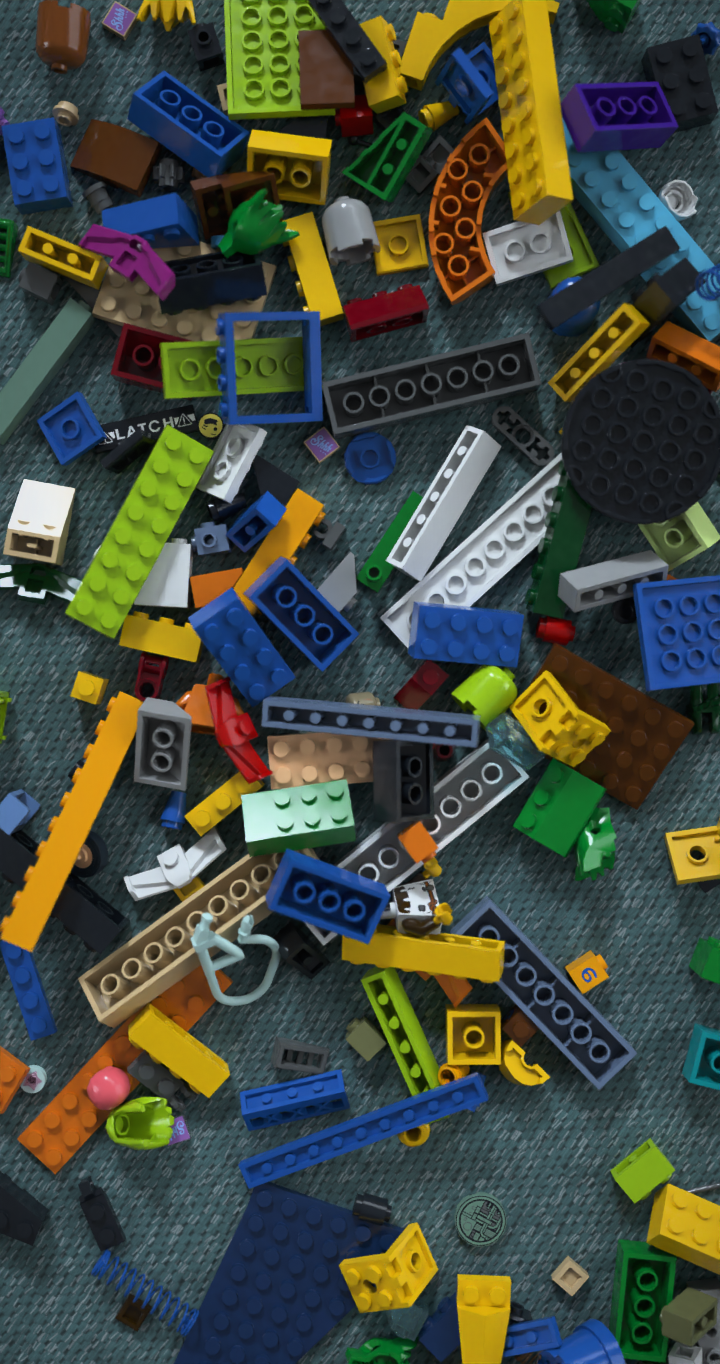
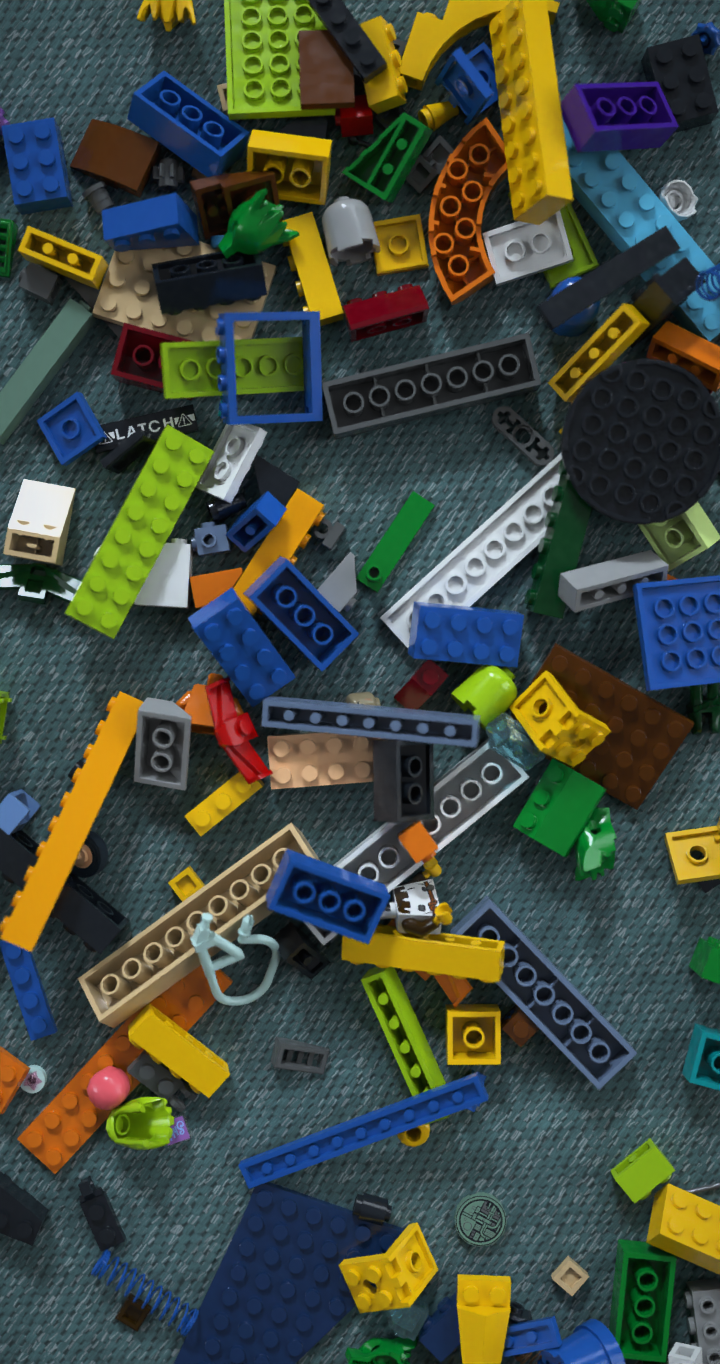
dark orange cylinder [35,0,91,74] -> none
tan plate [52,101,79,127] -> none
yellow brick [70,671,109,705] -> none
magenta plate [78,224,175,301] -> none
tile [102,1,138,40] -> none
yellow brick [119,611,203,663] -> none
white plate [123,826,227,901] -> none
dark red piece [135,651,169,701] -> none
blue cone [160,791,187,830] -> none
black brick [187,22,225,72] -> none
light yellow tile [198,413,225,440] -> none
blue fence [240,1069,350,1131] -> none
brick [241,779,356,857] -> none
tile [303,427,340,464] -> none
blue tile [344,432,396,485] -> none
olive brick [346,1015,387,1062] -> none
white brick [386,425,502,582] -> none
dark red cone [433,743,456,762] -> none
light orange cone [438,1063,470,1085] -> none
yellow cylinder [499,1039,550,1086] -> none
red brick [535,616,576,646] -> none
light orange brick [565,950,609,994] -> none
black tile [611,598,637,624] -> none
olive brick [660,1287,718,1347] -> none

